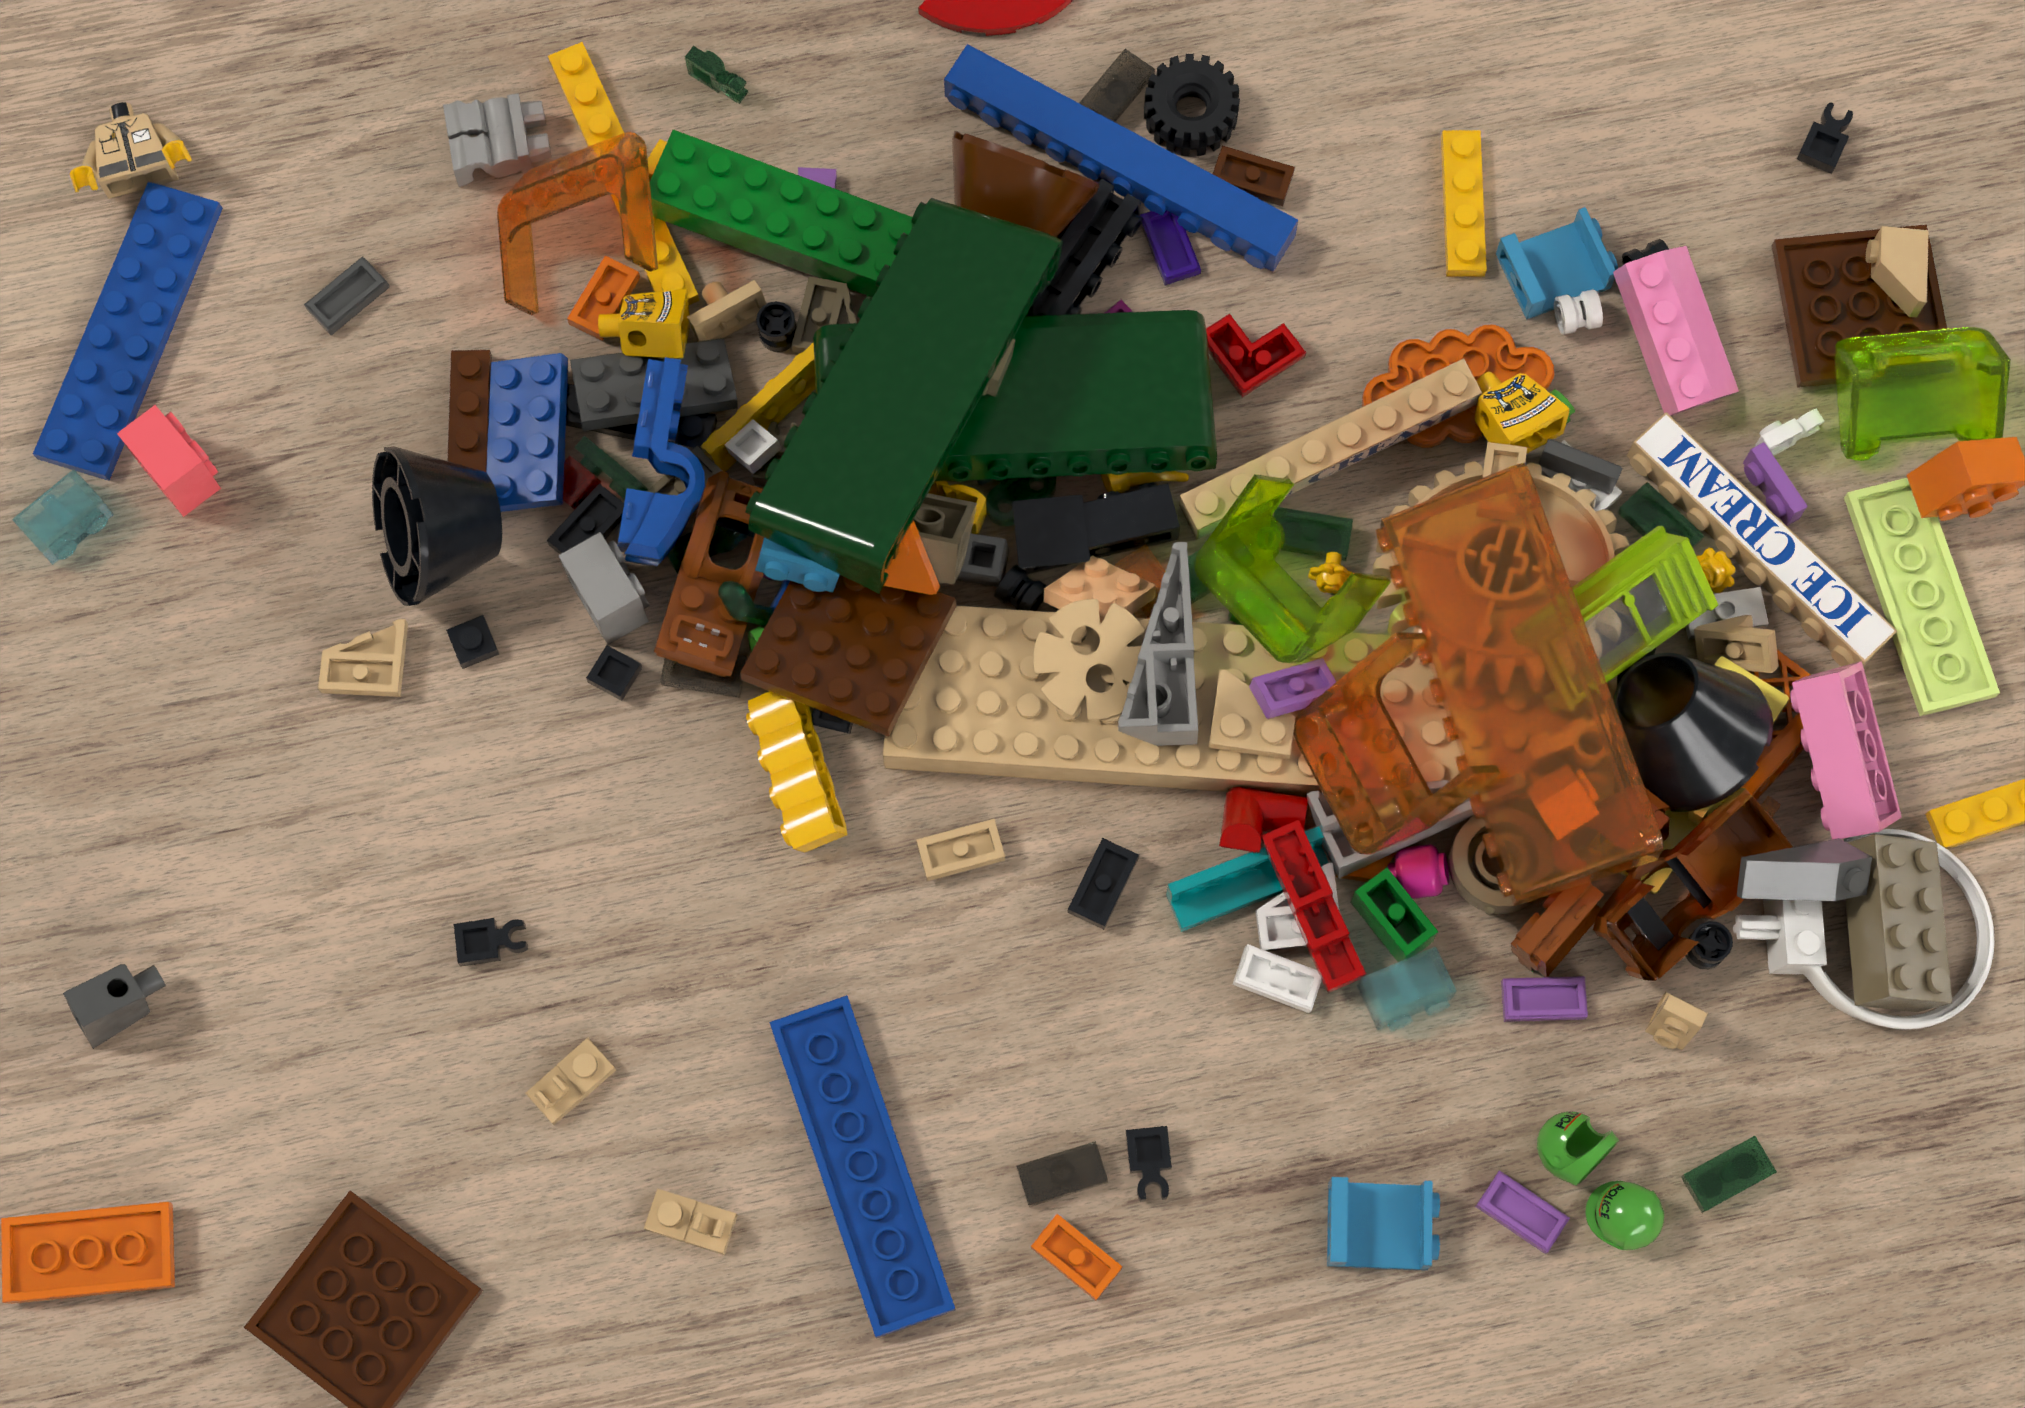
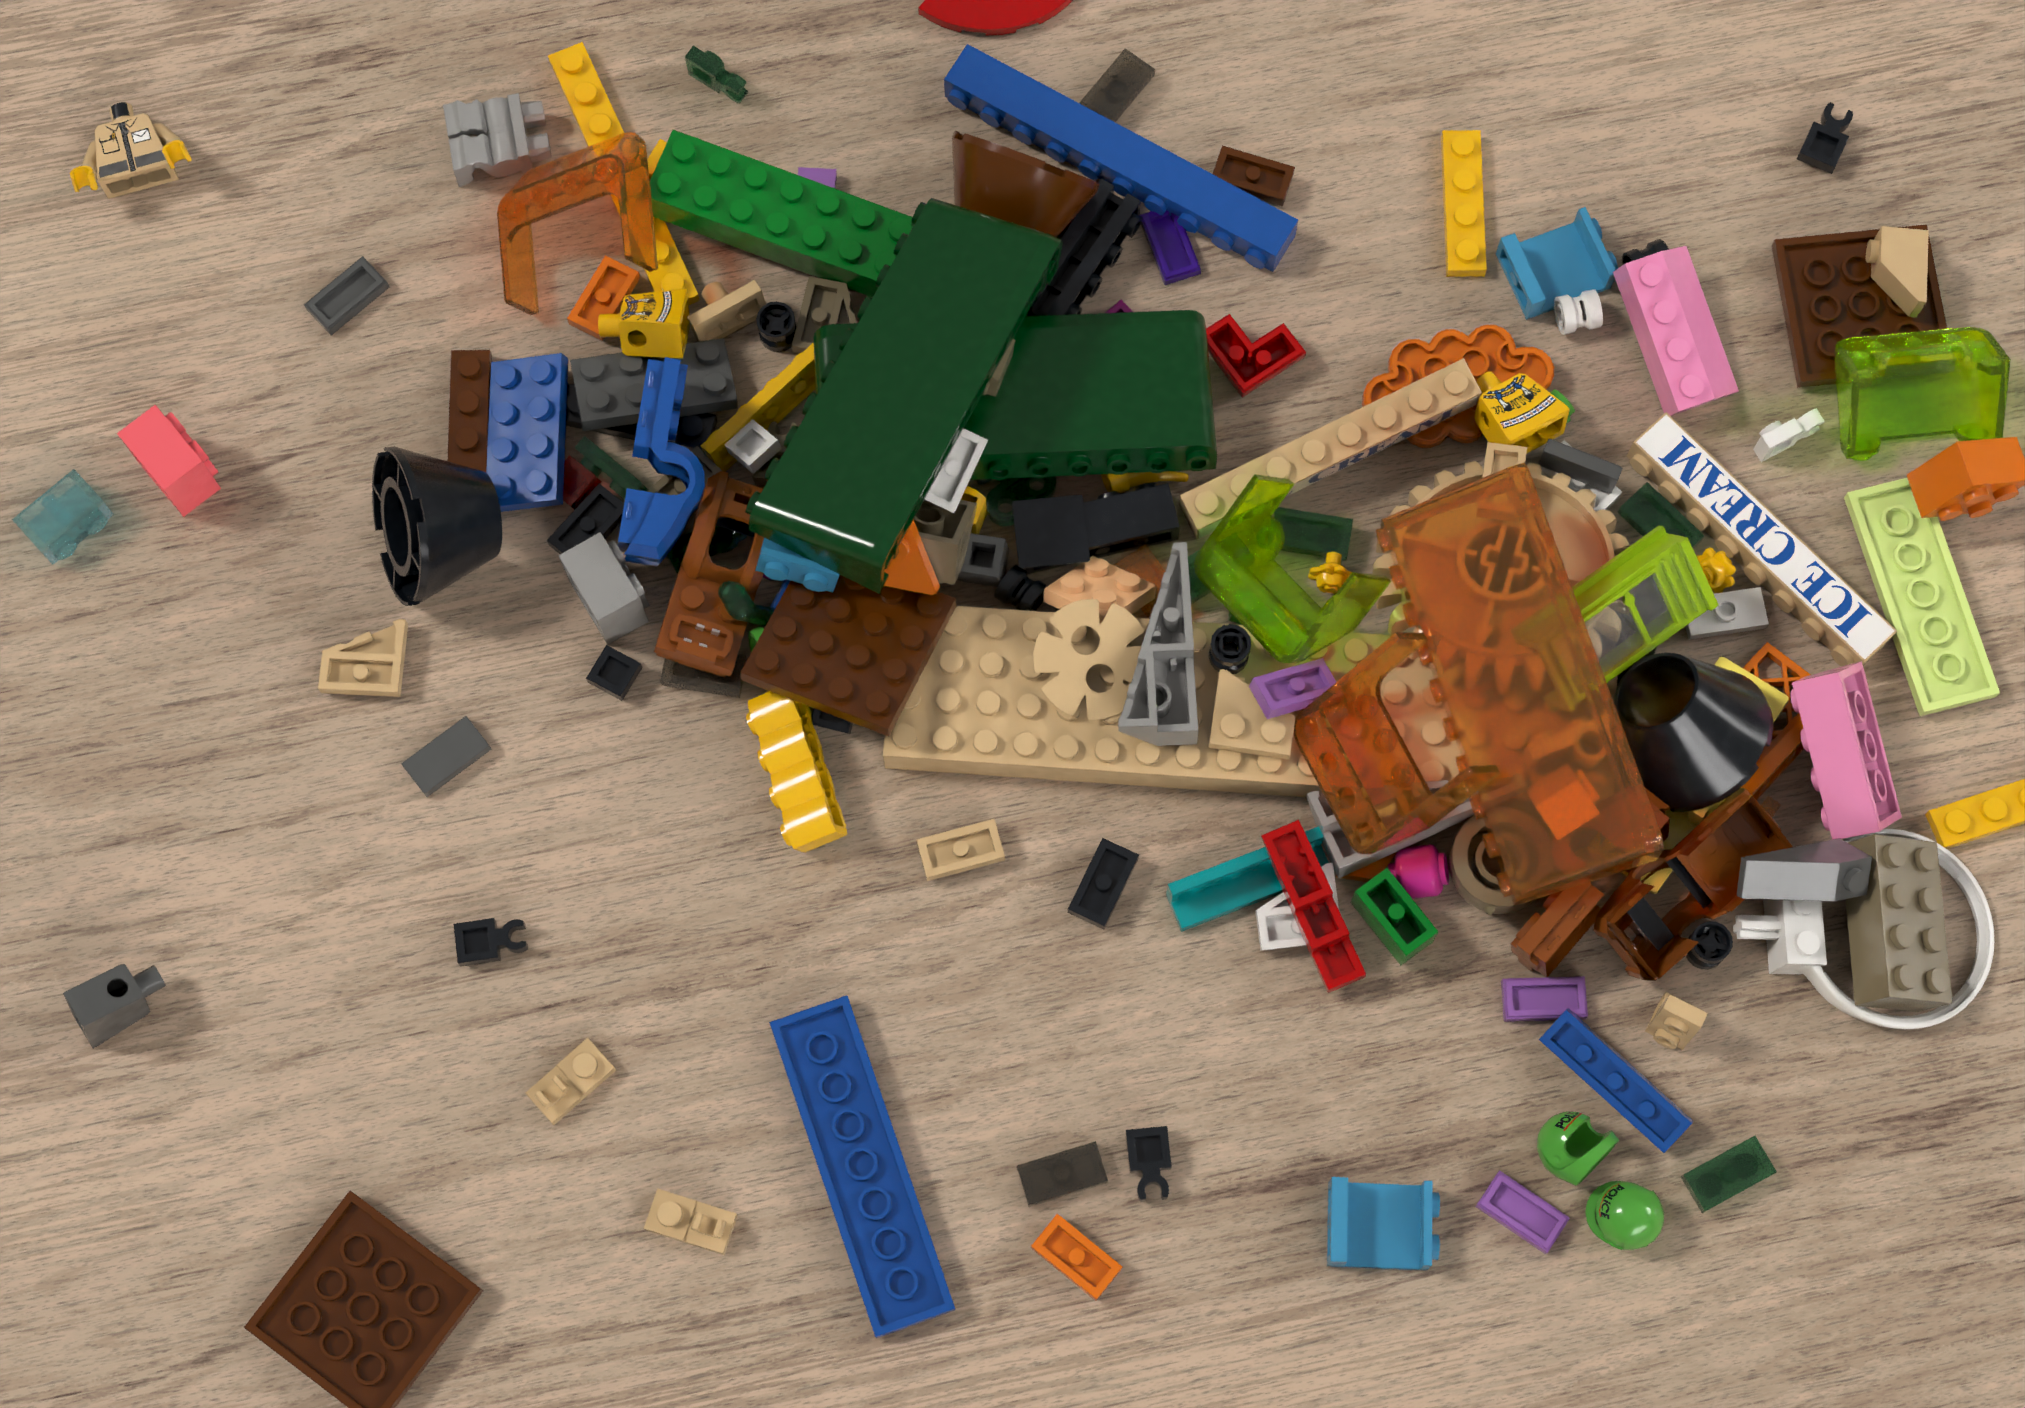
orange plate [1,1202,175,1304] -> none
blue plate [33,181,223,481] -> none
black plate [446,615,499,669] -> none
black tyre [1144,53,1240,157] -> none
red brick [1219,787,1308,853] -> none
white plate [1232,944,1322,1013] -> none
clear light blue brick [1357,947,1457,1032] -> none
tan slope [1694,615,1779,673] -> none
medium lavender plate [1743,442,1808,526] -> none
none -> dark grey tile [401,716,492,797]
none -> white plate [925,429,988,513]
none -> black wheel [1209,624,1251,674]
none -> blue plate [1539,1008,1693,1153]

